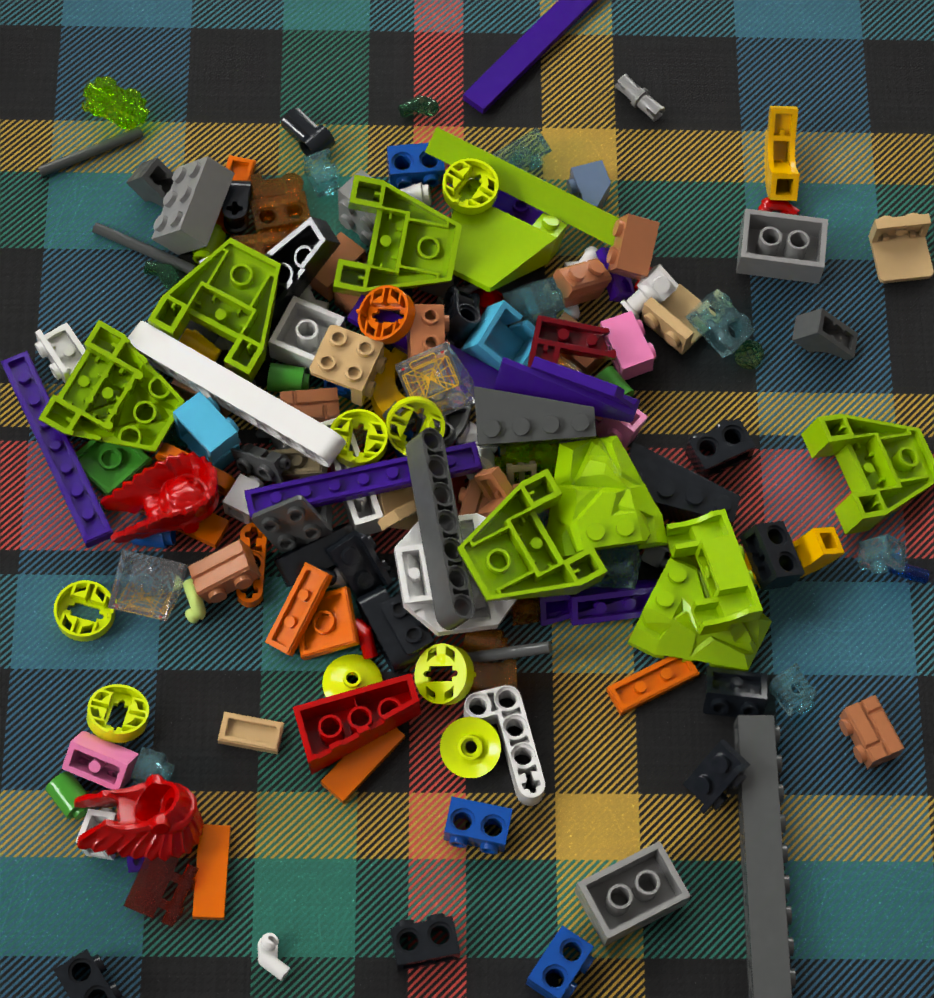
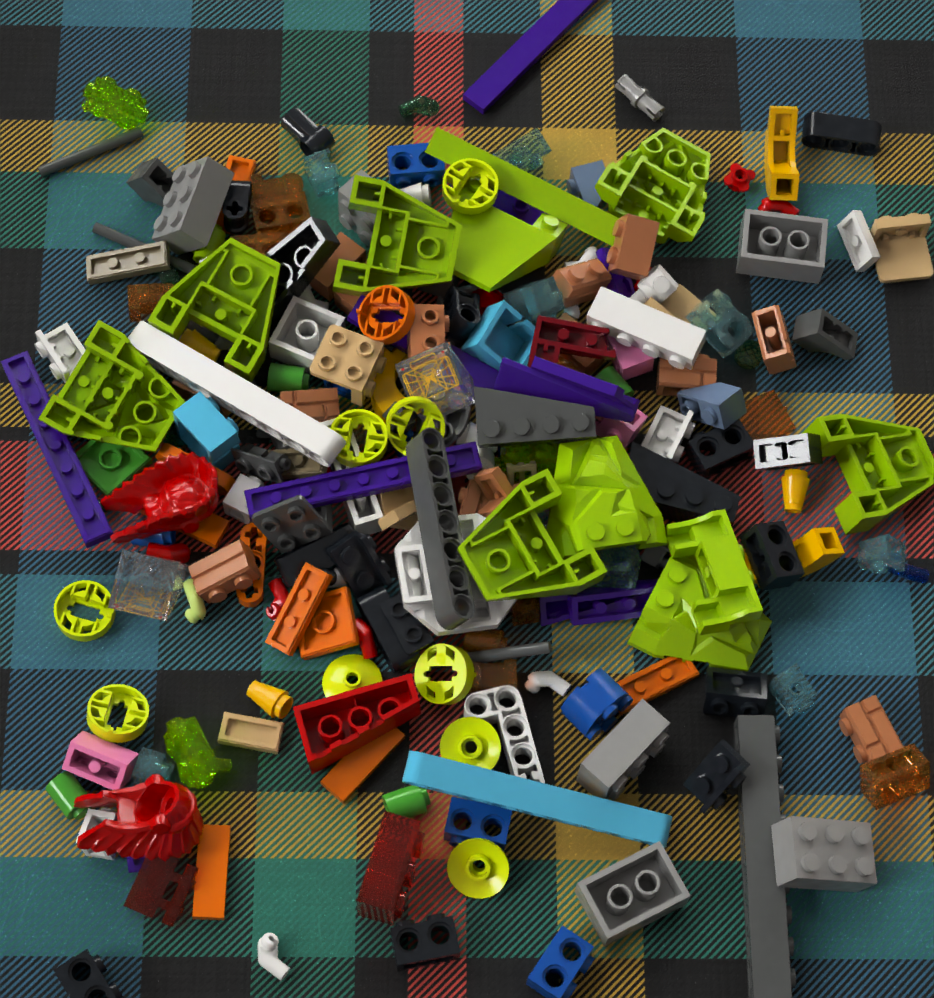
none -> dark tan tile [86,240,171,285]
none -> clear orange leg [127,283,174,322]
none -> red arm [146,542,191,564]
none -> clear neon green brick [163,716,232,789]
none -> yellow cone [246,680,293,719]
none -> red arm [266,578,289,621]
none -> clear red brick [357,811,425,926]
none -> bright green brick [382,785,431,824]
none -> medium azure beam [402,751,673,848]
none -> neon yellow dish [447,838,509,899]
none -> white arm [525,671,572,697]
none -> blue brick [561,668,633,741]
none -> light grey brick [576,698,670,801]
none -> white brick [587,286,707,370]
none -> lime wedge [595,128,711,244]
none -> white bracket [641,405,696,463]
none -> nougat brick [656,354,717,397]
none -> sand blue slope [677,382,747,430]
none -> red plate [724,163,755,192]
none -> clear orange piece [739,389,796,440]
none -> nougat brick [751,305,797,374]
none -> brick [753,433,823,471]
none -> light grey brick [771,816,877,892]
none -> yellow cone [781,469,810,513]
none -> black beam [801,112,882,156]
none -> white plate [837,210,881,272]
none -> clear orange brick [860,743,930,810]

